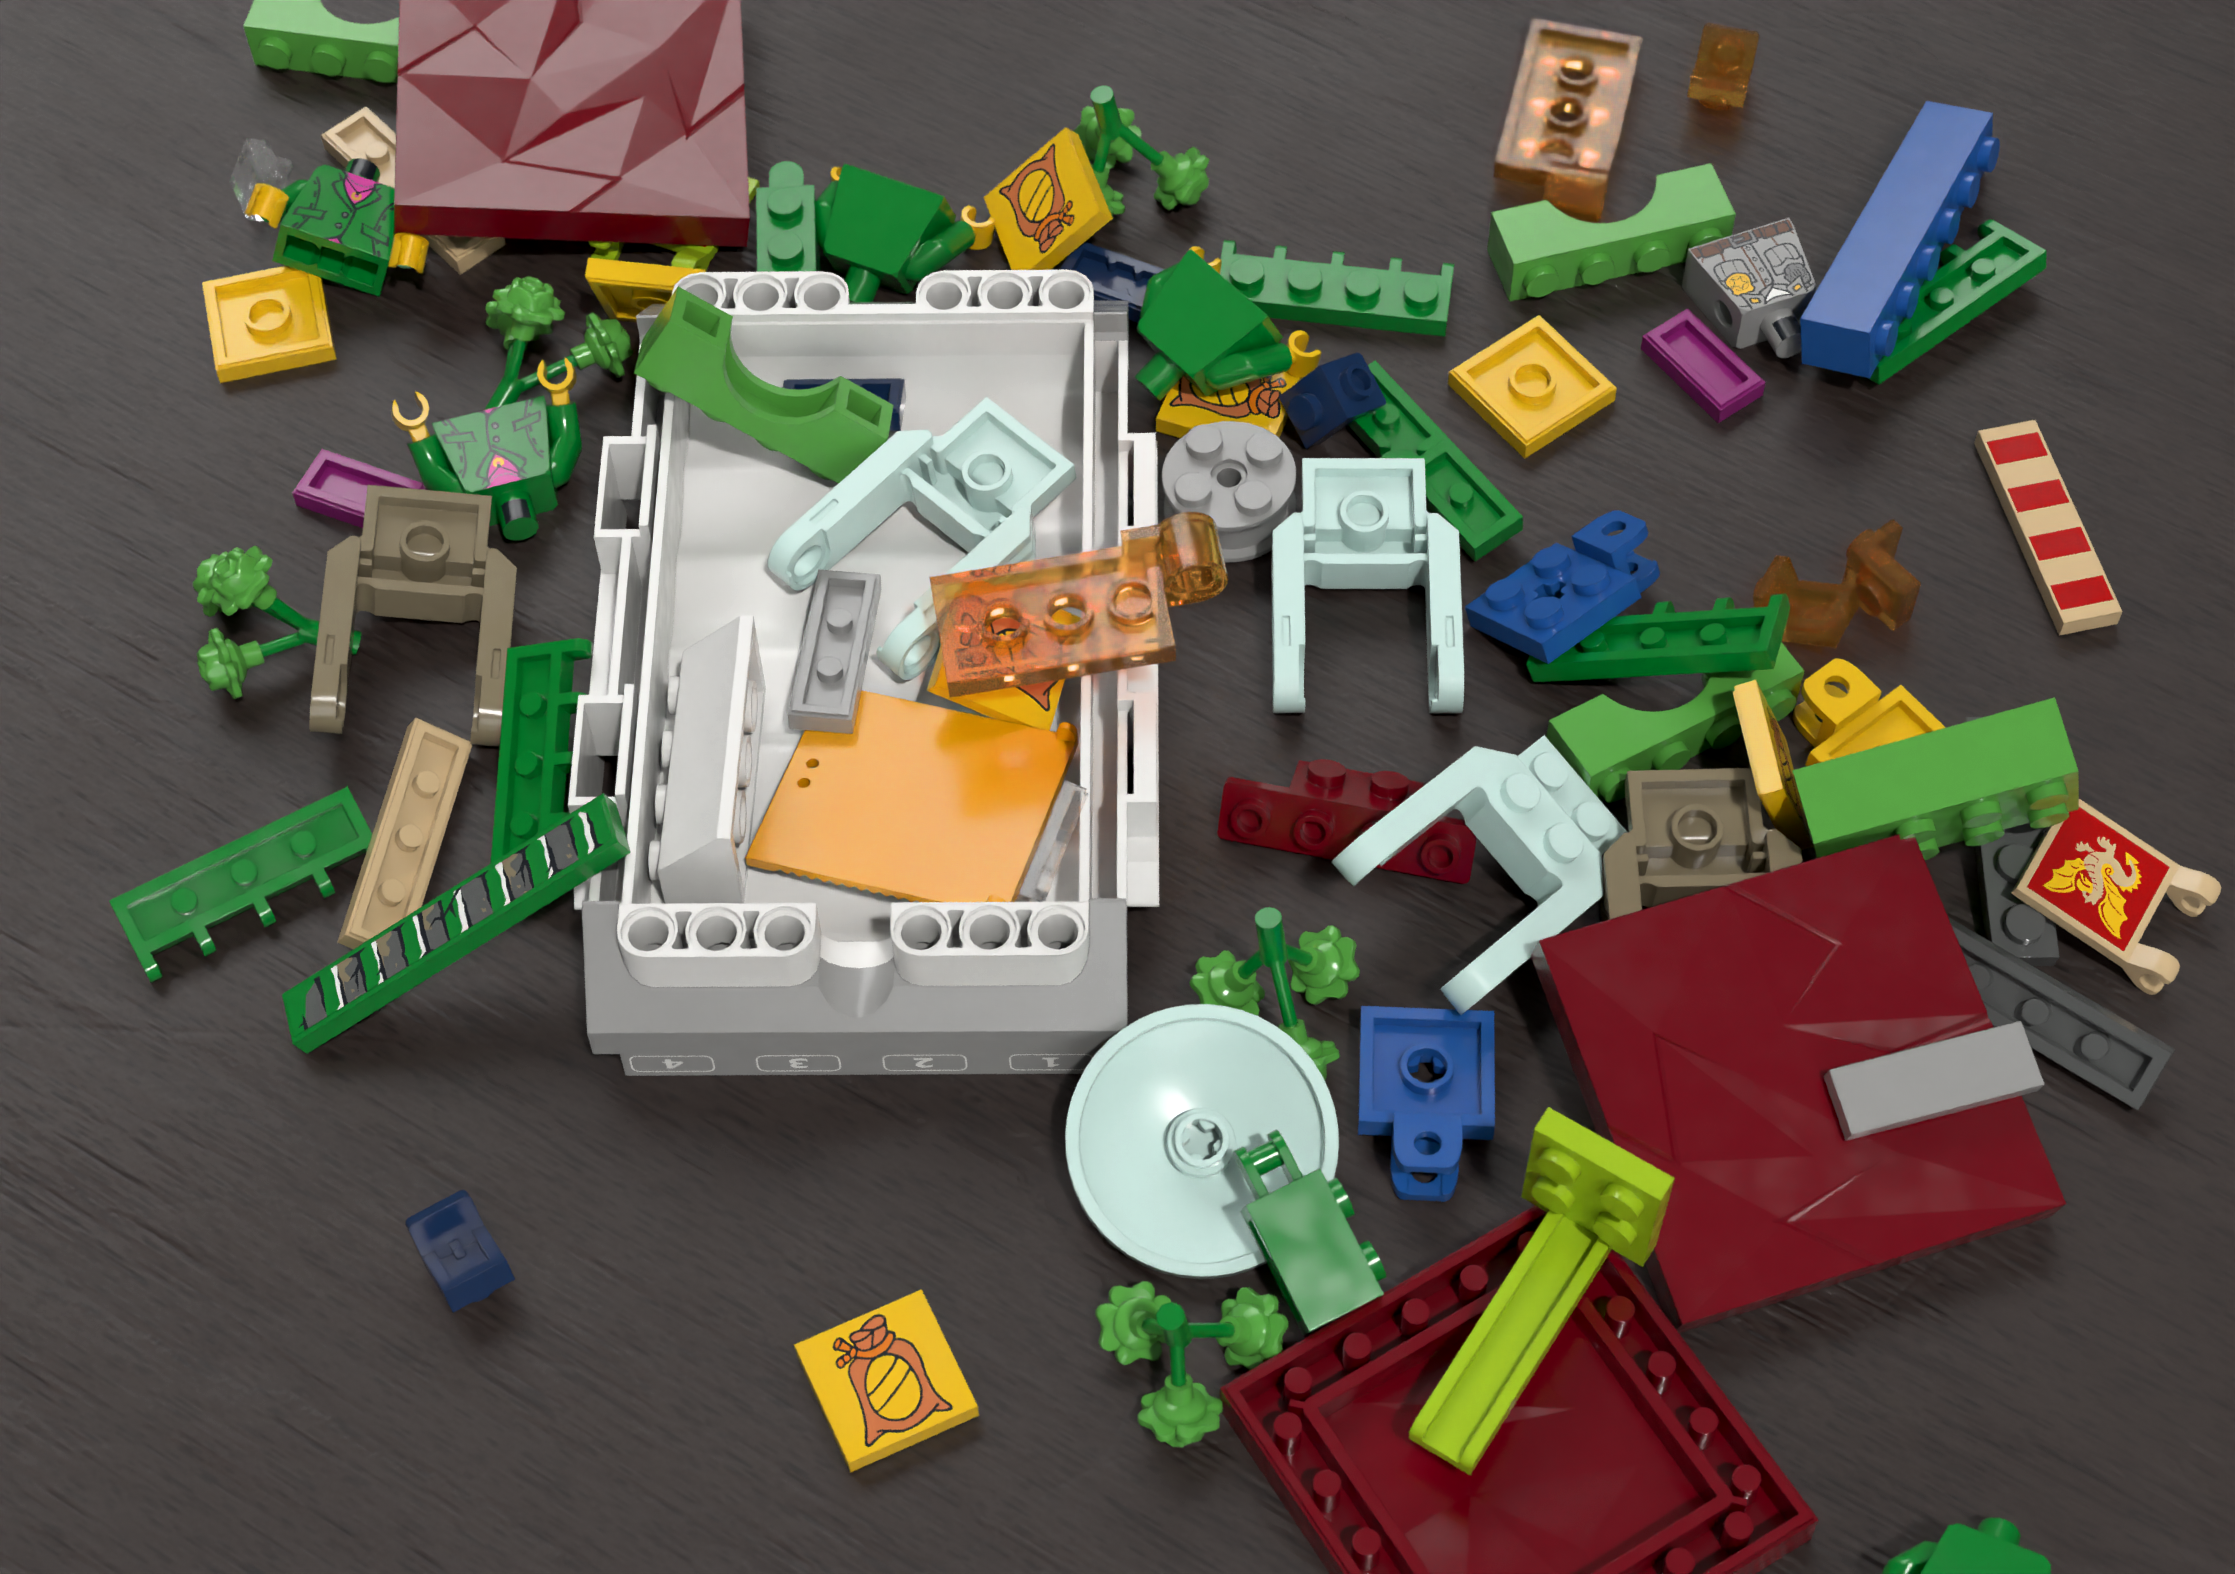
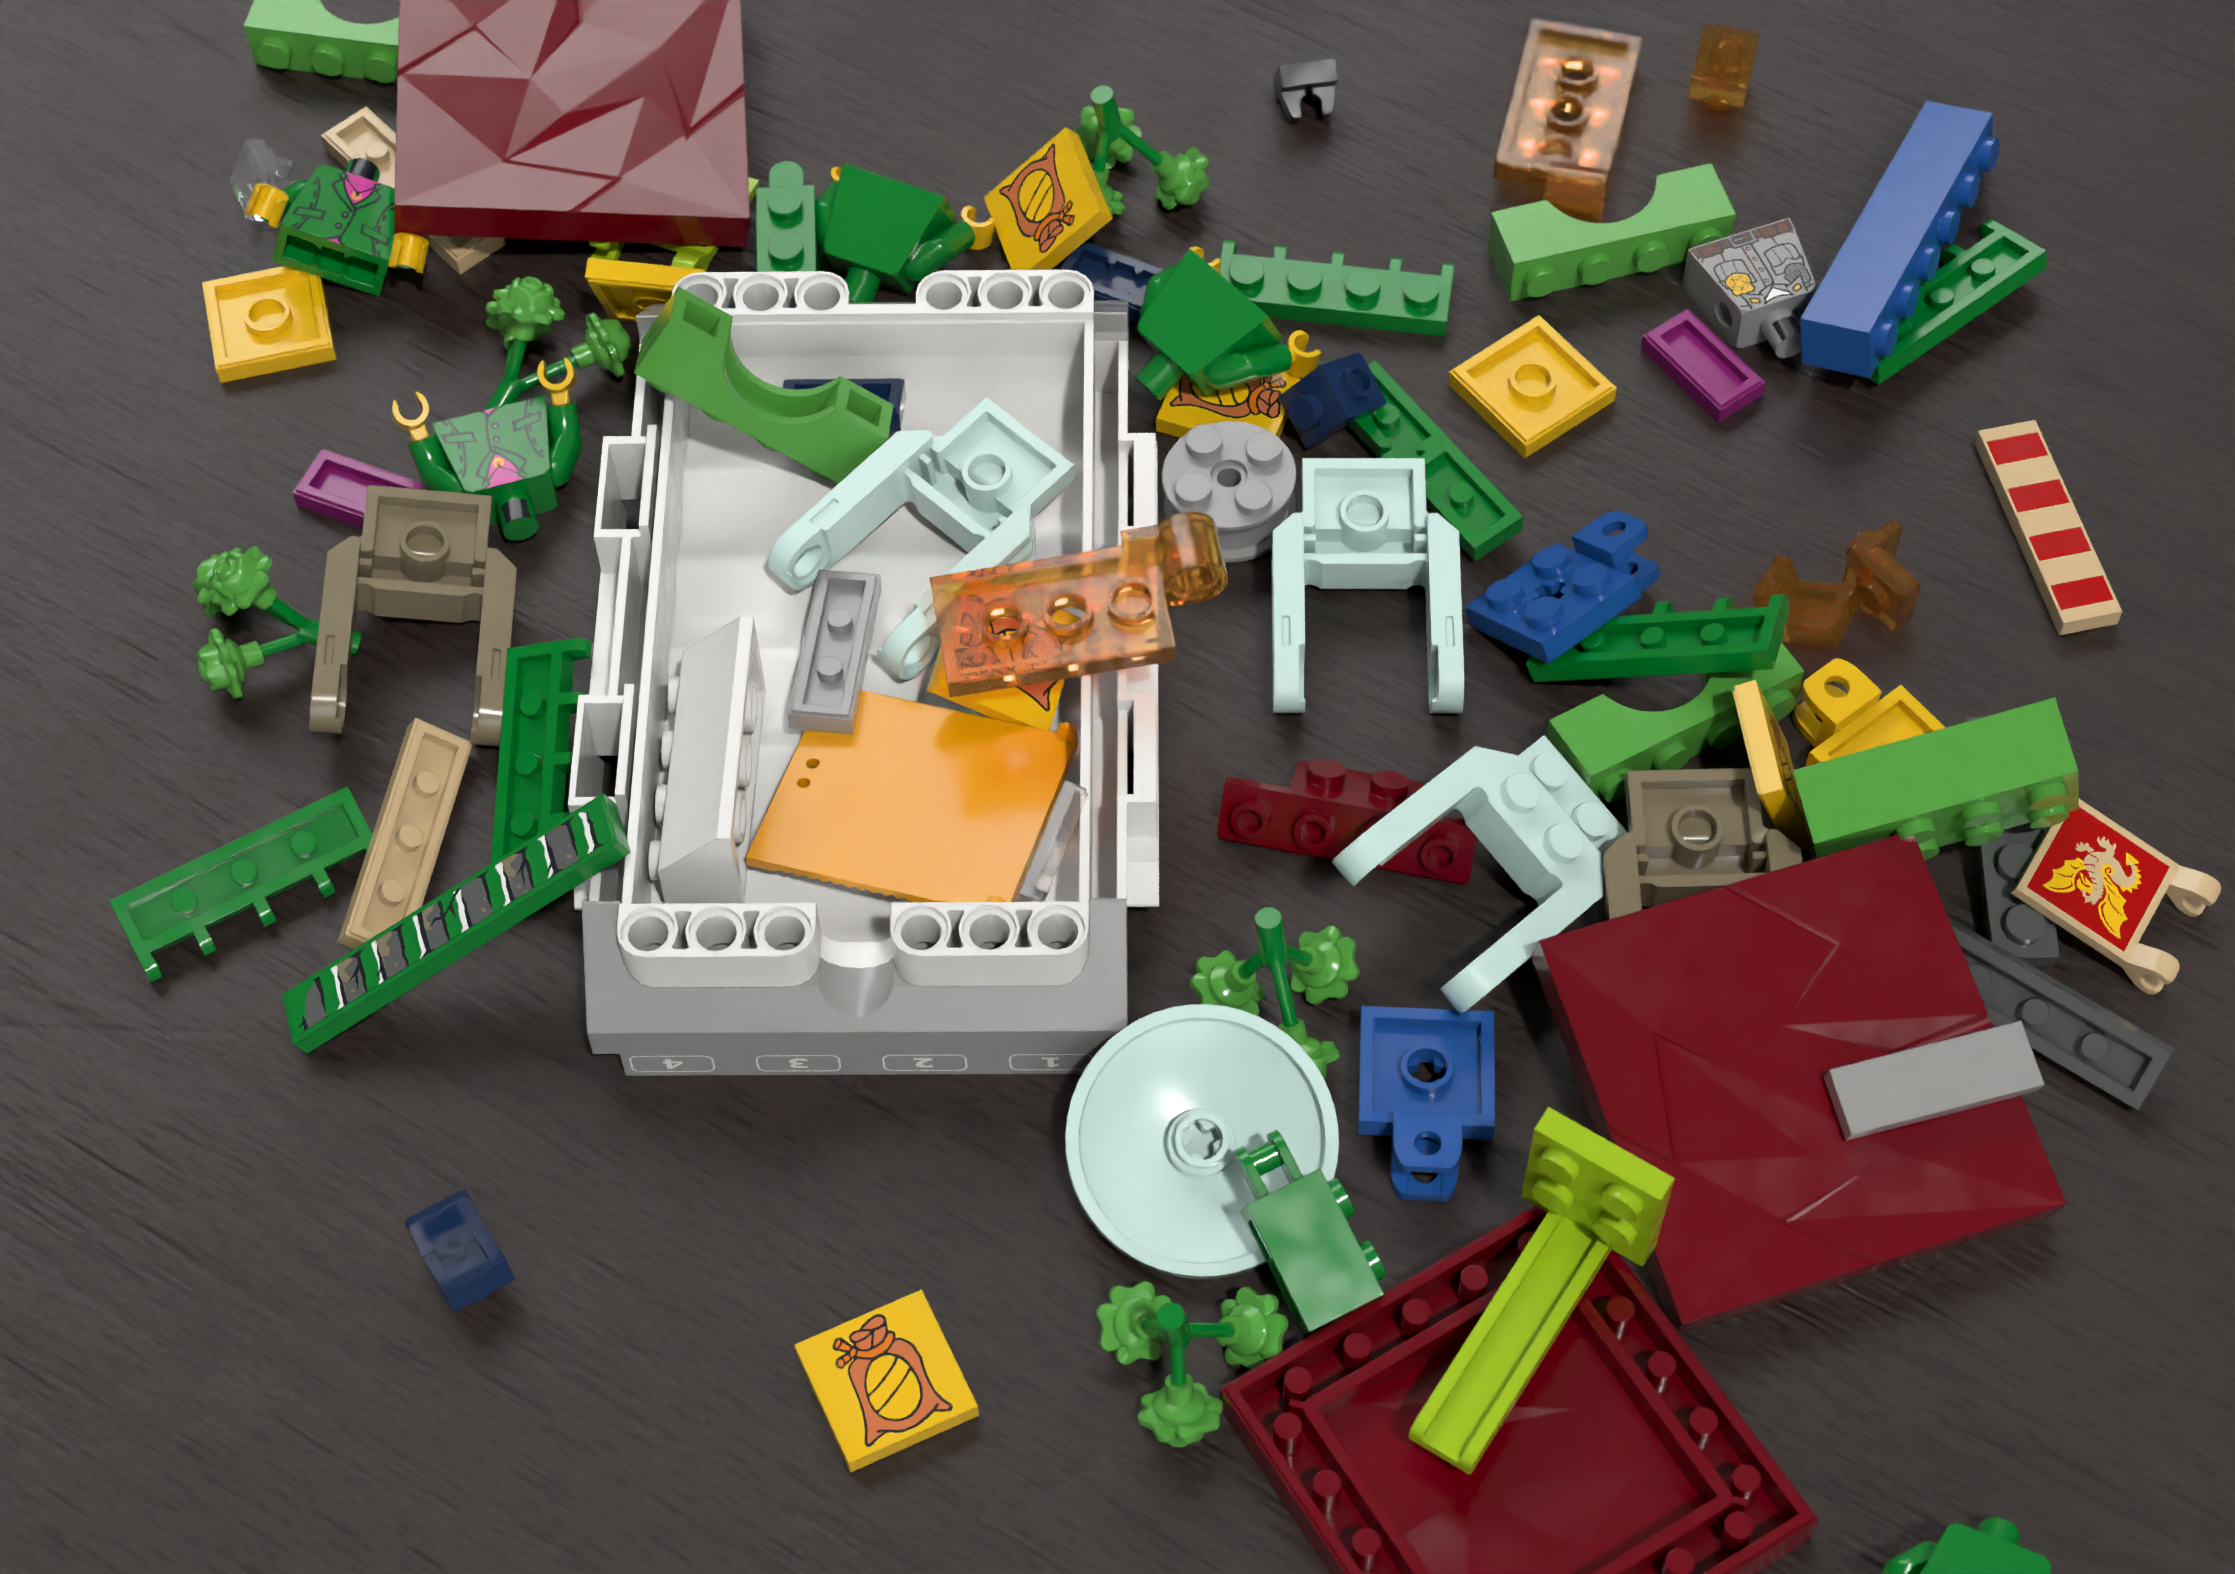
none -> tile [1273,58,1338,123]

